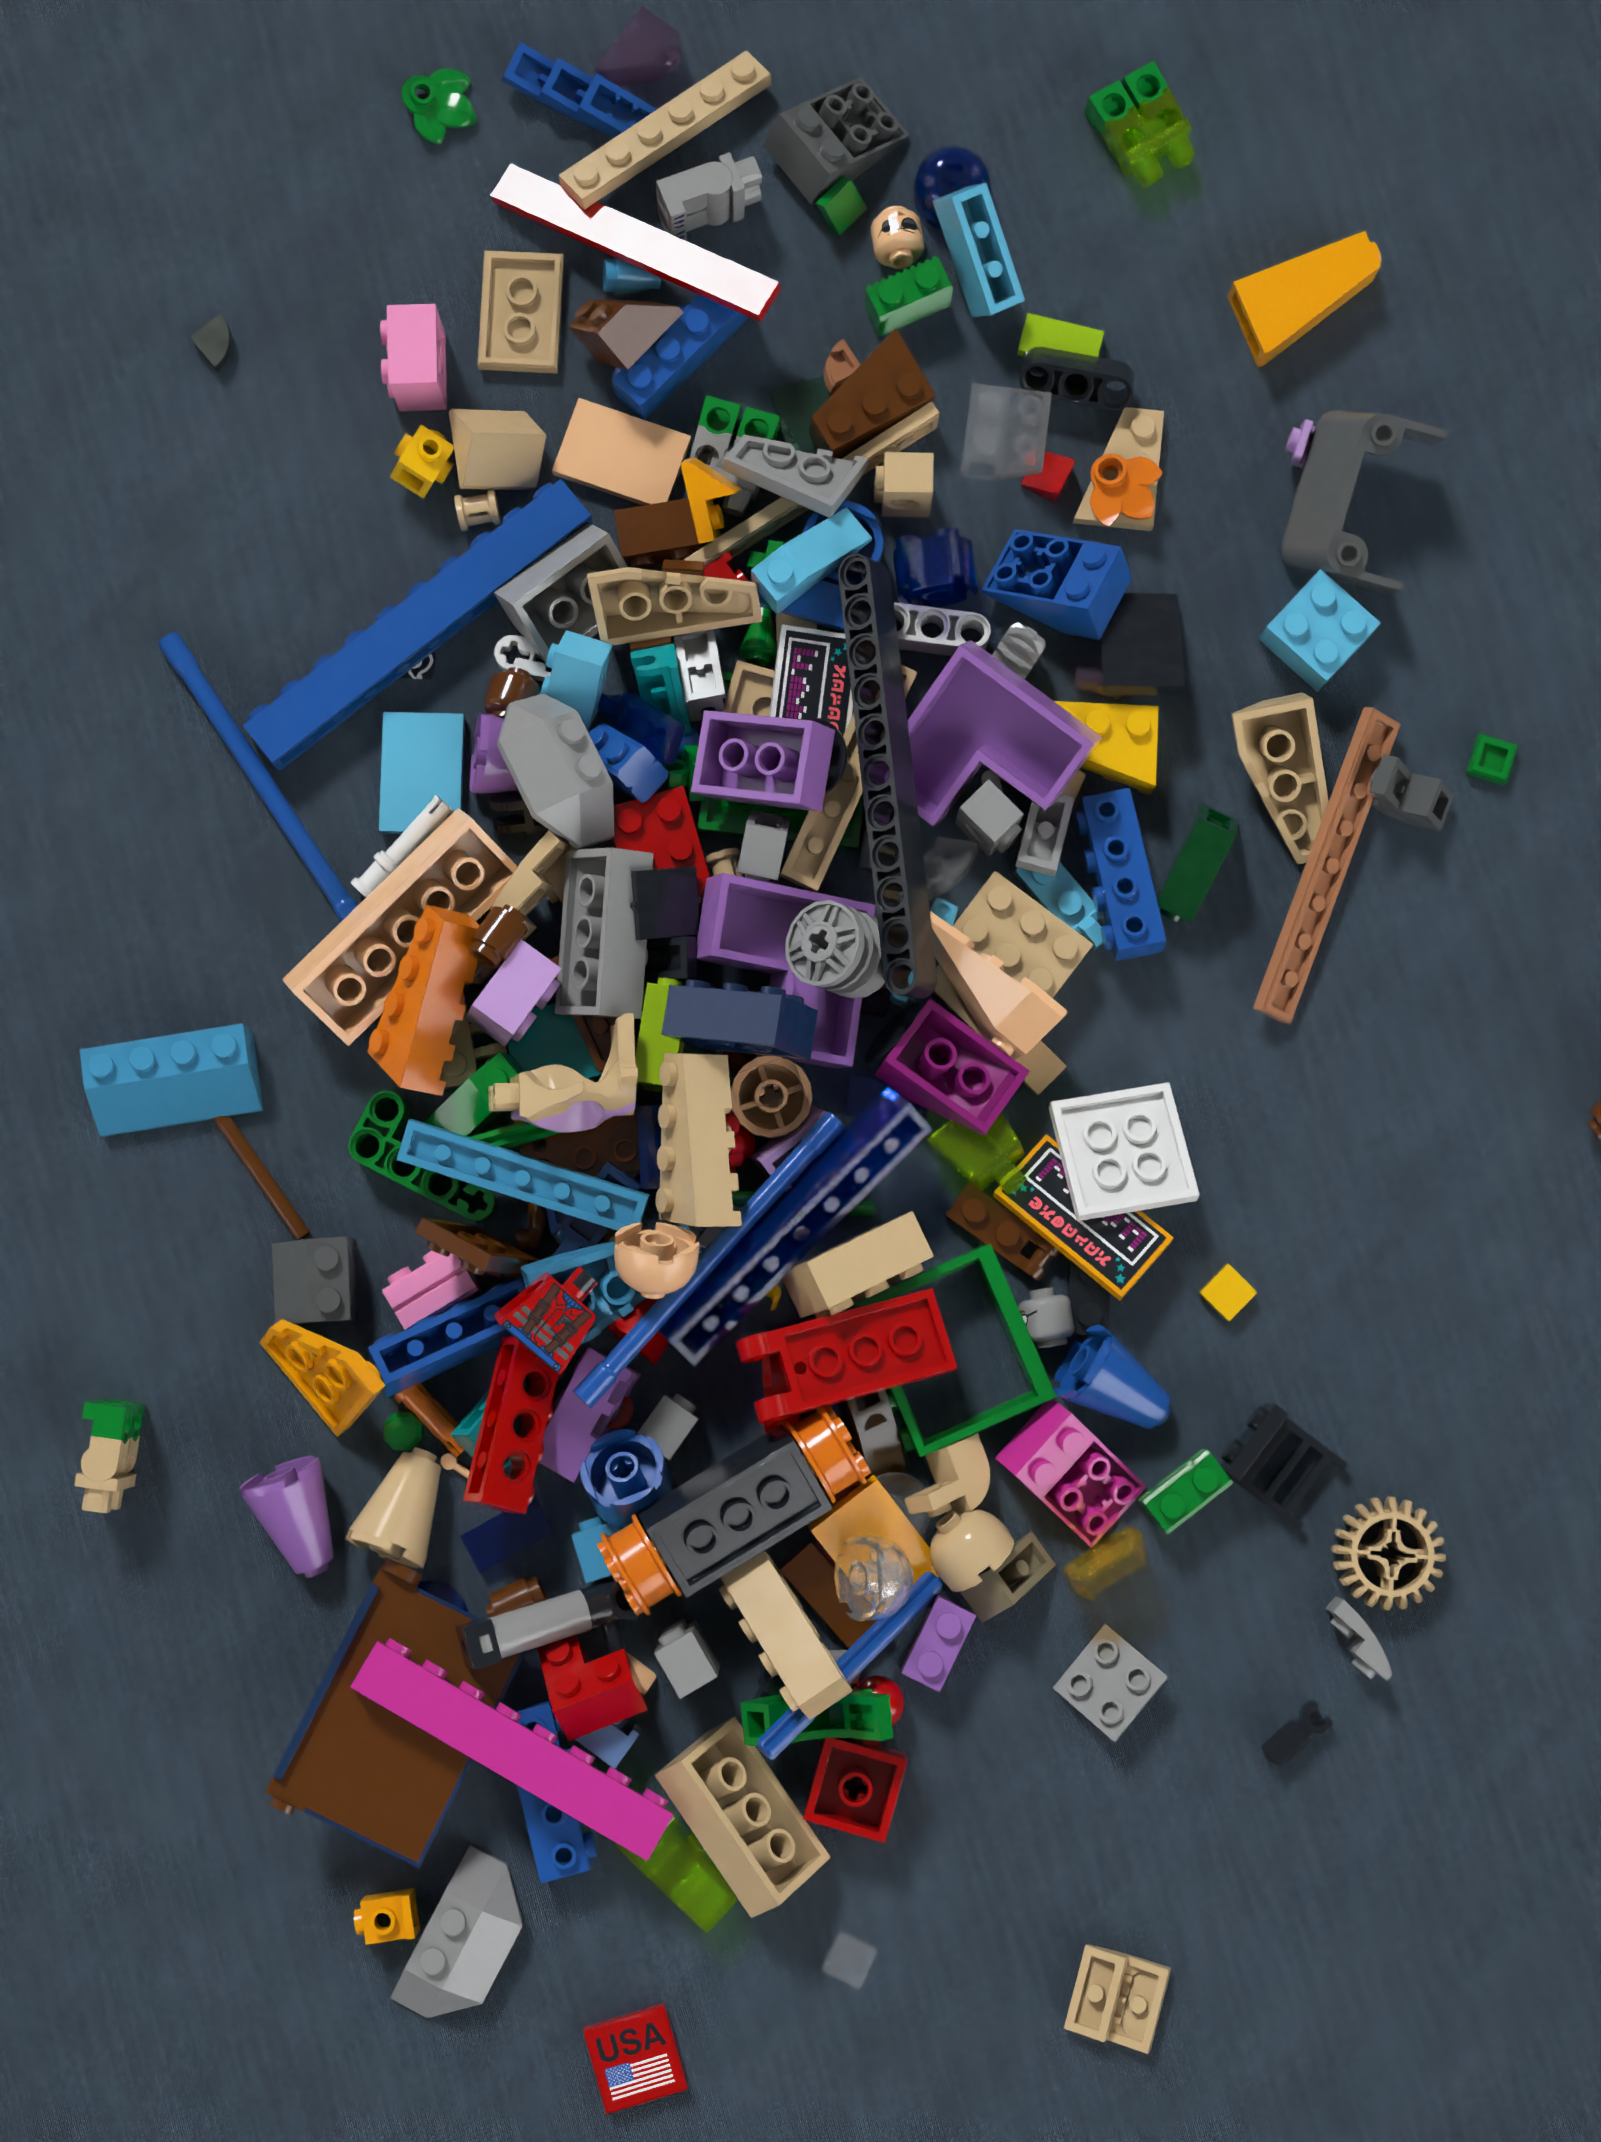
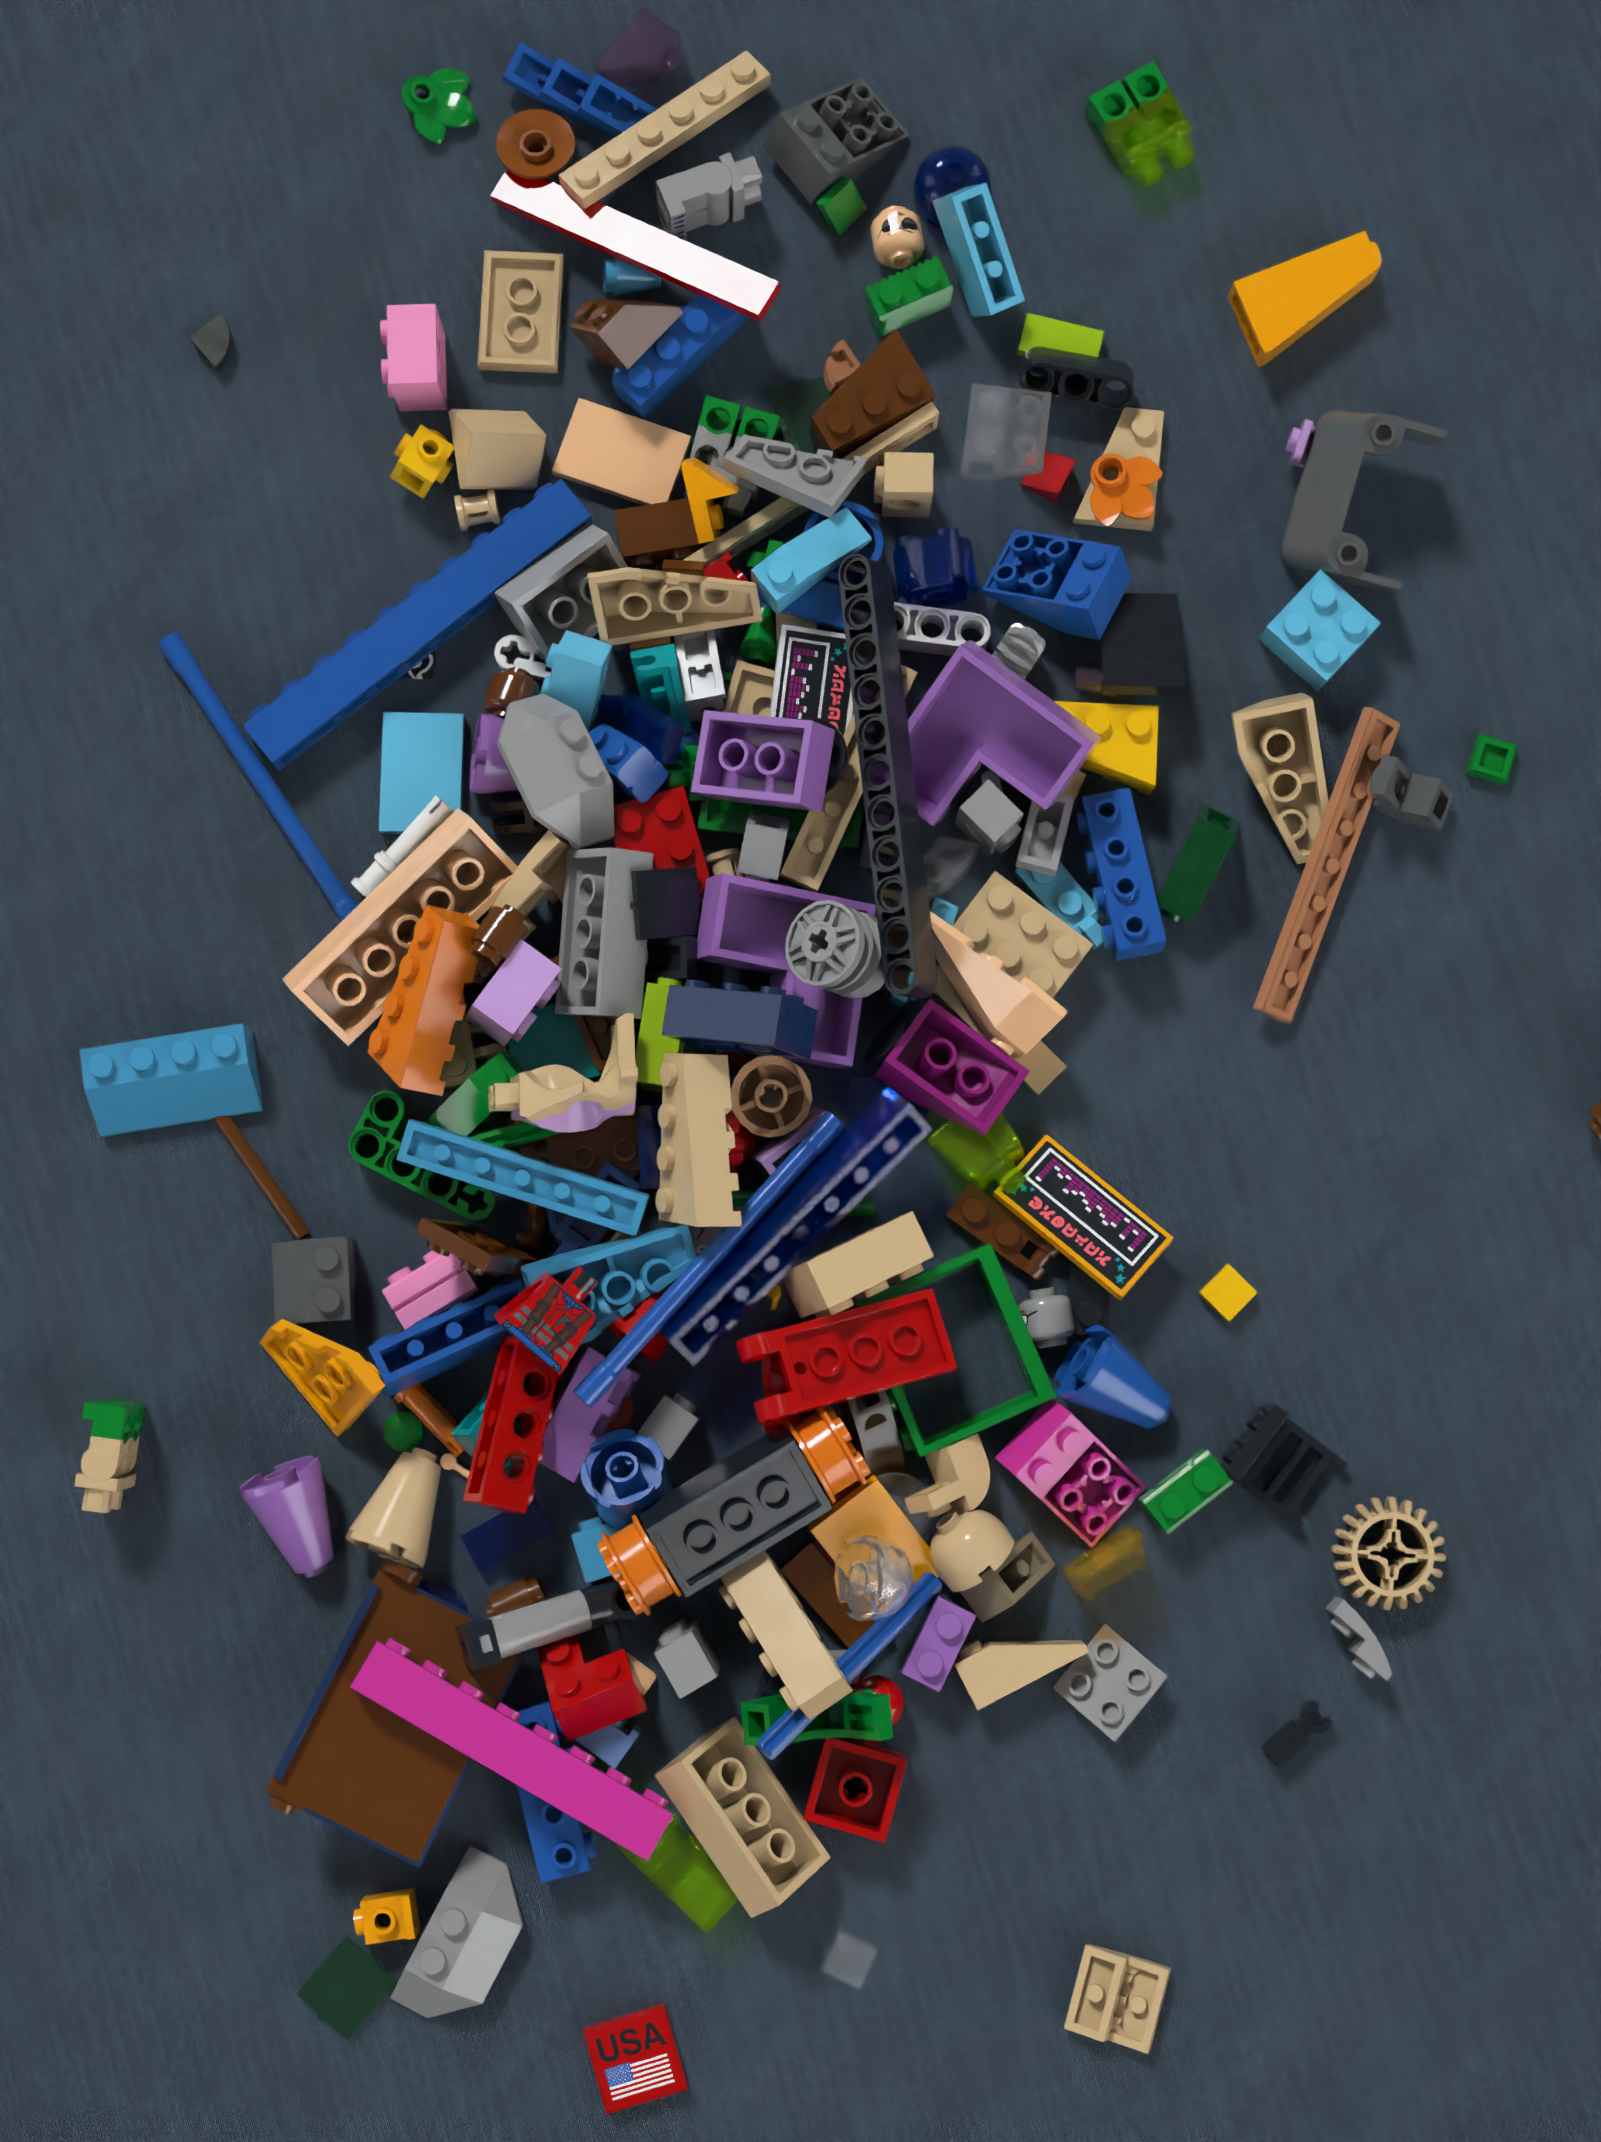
light nougat cylinder [614,1222,699,1299] -> none
white plate [1049,1082,1200,1221] -> none
none -> clear green piece [296,1935,398,2040]
none -> dark orange dish [496,109,575,179]
none -> tan slope [953,1639,1089,1711]

